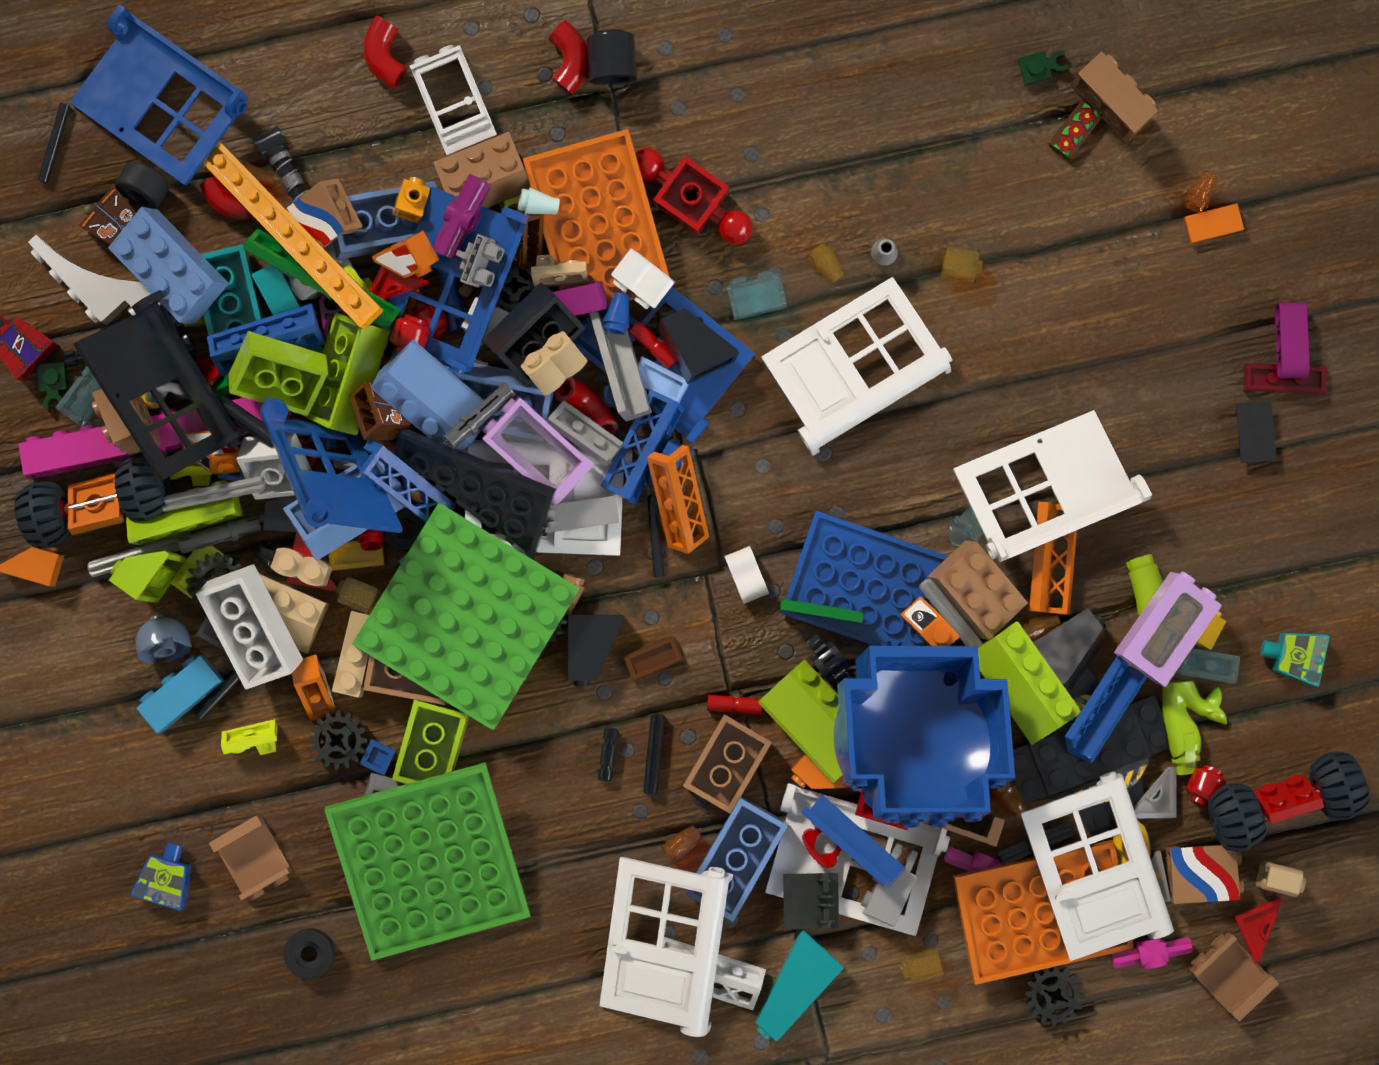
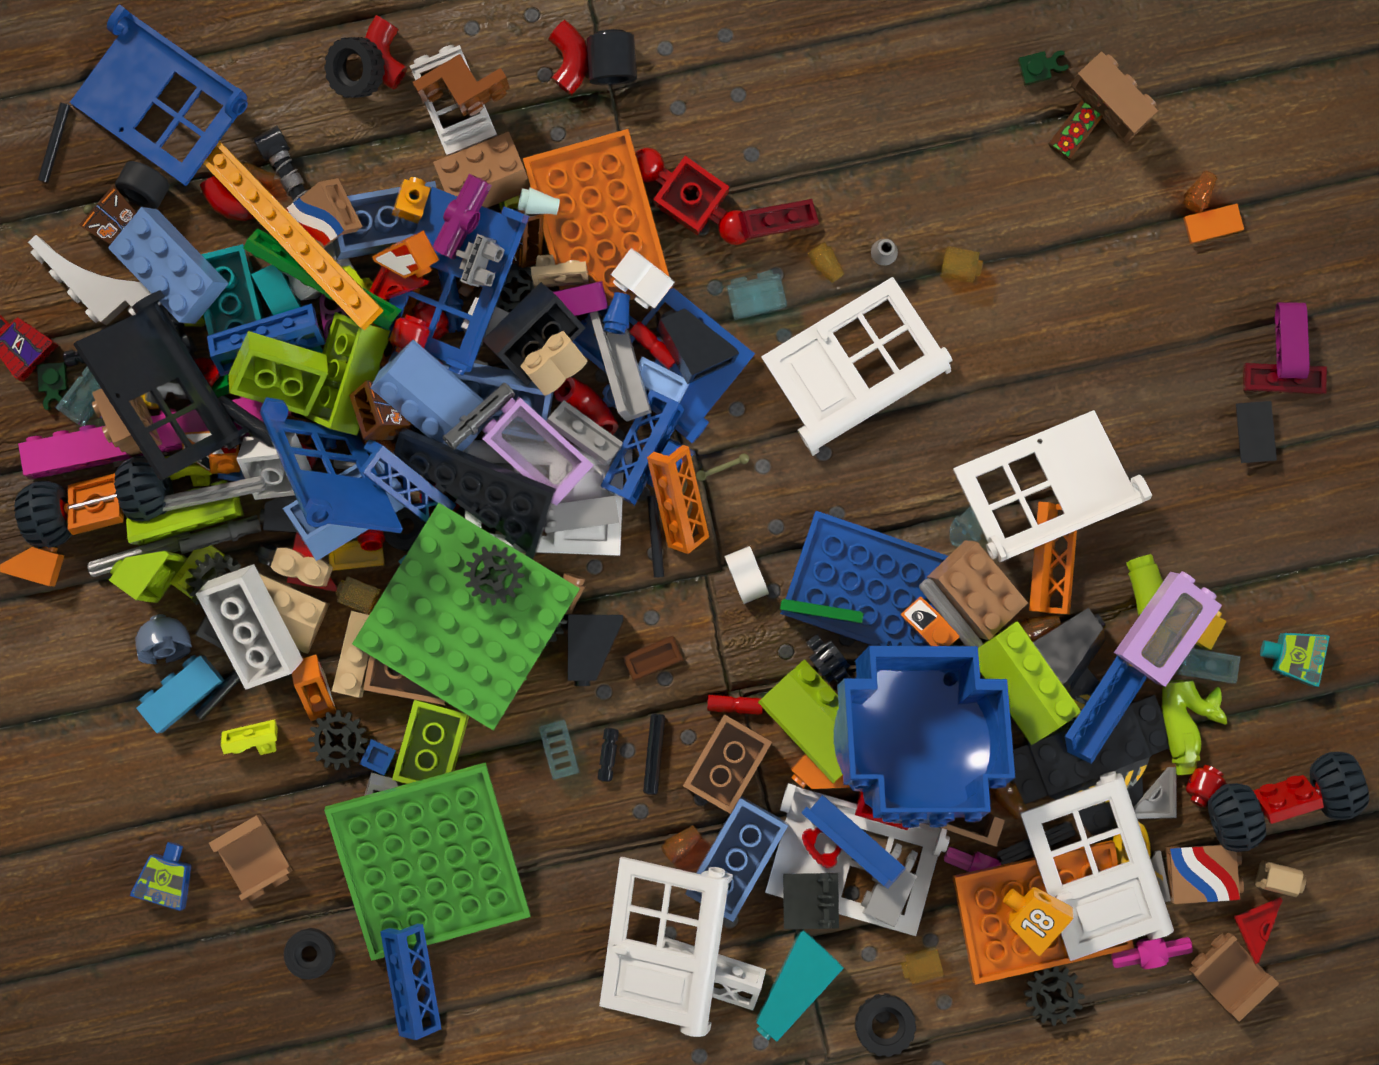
none -> black tyre [324,37,385,98]
none -> blue fence [380,924,442,1040]
none -> dark orange bracket [412,54,510,117]
none -> pearl dark grey gear [464,545,525,605]
none -> clear light blue slope [539,720,580,780]
none -> olive hinge [696,453,749,481]
none -> dark red tile [738,199,819,240]
none -> black tyre [855,993,916,1057]
none -> light orange torso [1003,887,1074,956]

